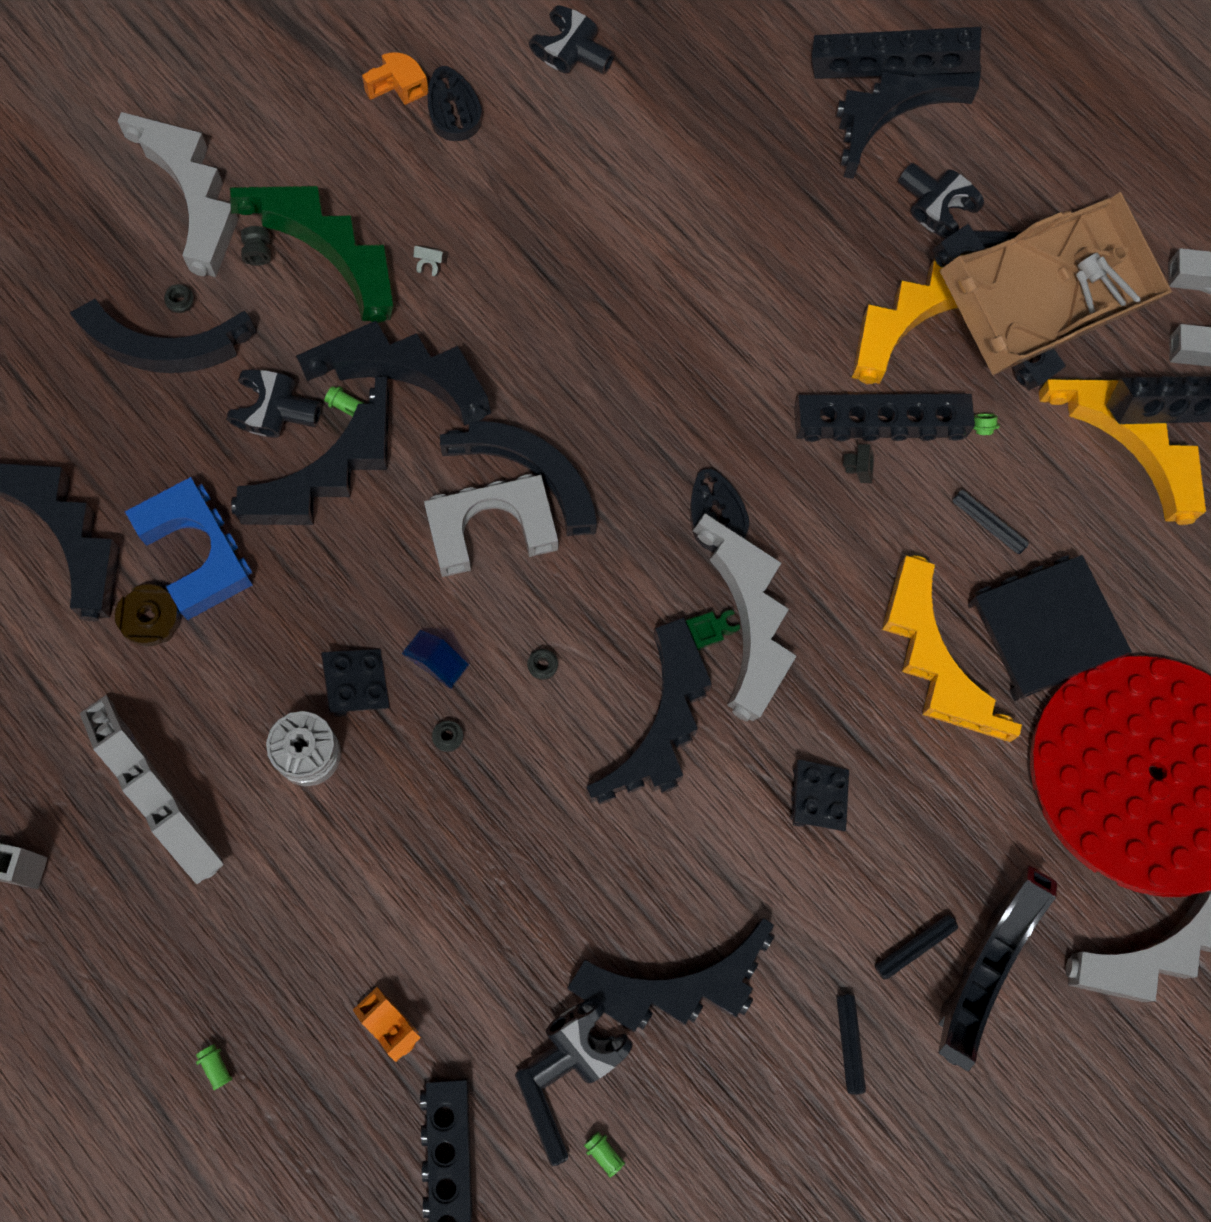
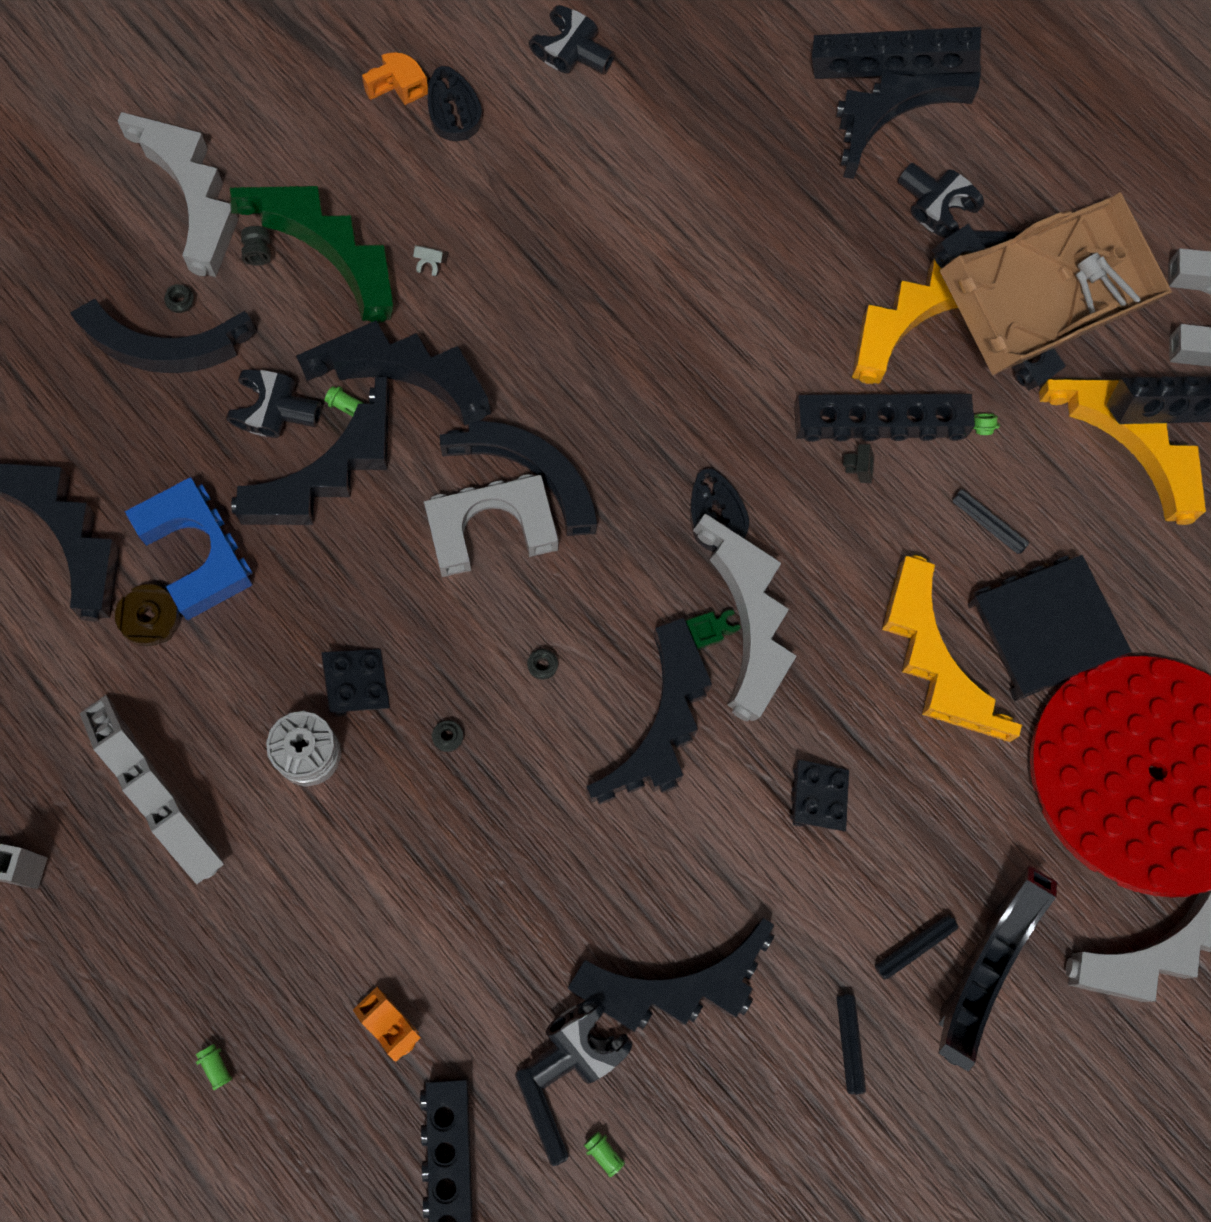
clear blue slope [402,630,469,689] -> none

